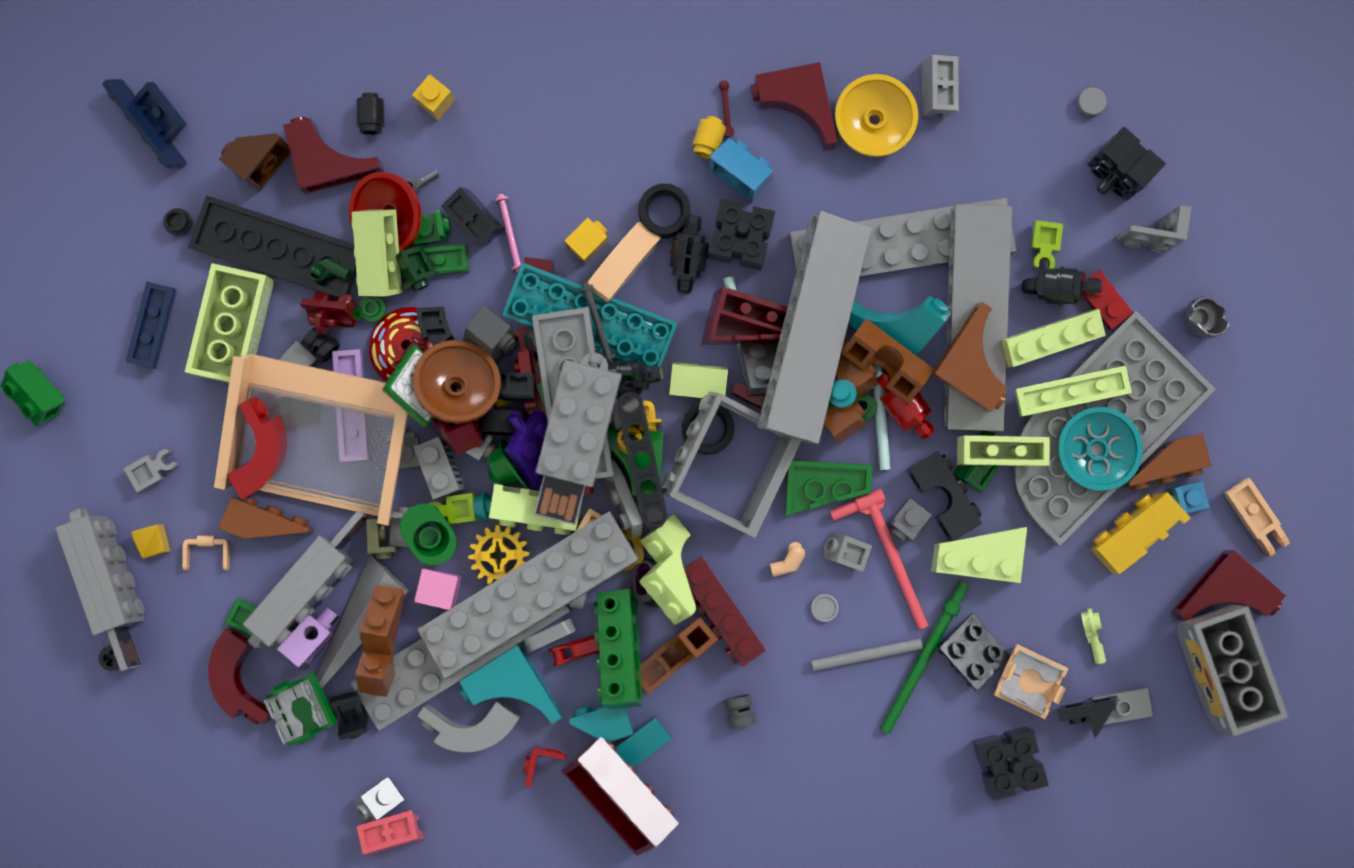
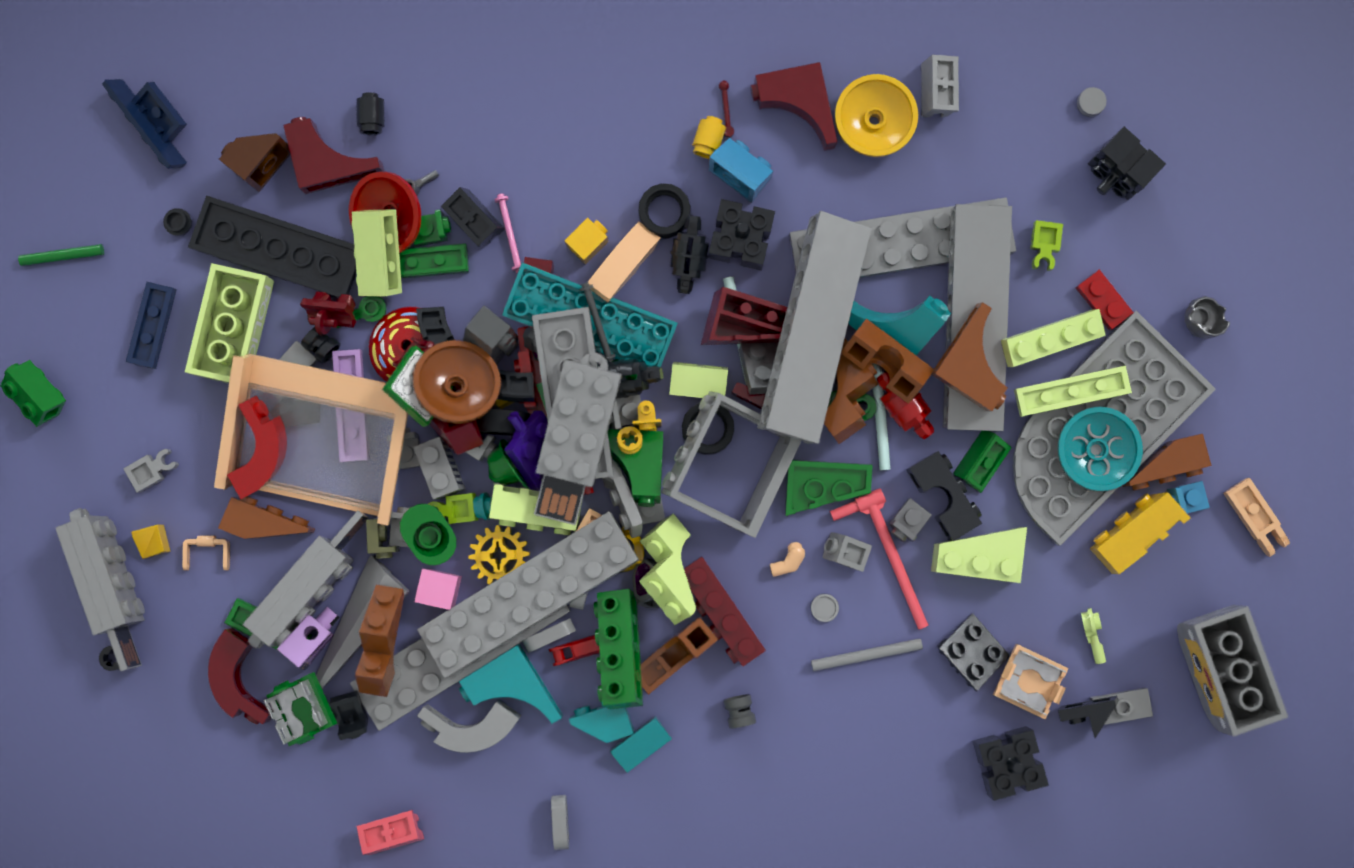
dark green arm [307,258,351,282] -> none
bracket [354,777,404,822] -> none
dark green bracket [395,245,437,292] -> none
yellow brick [412,74,455,121] -> none
red bracket [523,745,568,788] -> none
piece [561,737,679,856] -> none
black beam [617,391,667,529] -> none
teal plate [829,380,857,408] -> none
green bar [880,581,969,734] -> none
yellowish green brick [957,436,1050,466] -> none
black piece [1022,267,1103,306] -> none
light grey bracket [1116,205,1192,253] -> none
dark red arch [1171,550,1286,621] -> none
none -> green bar [18,244,104,266]
none -> light grey beam [551,795,569,850]

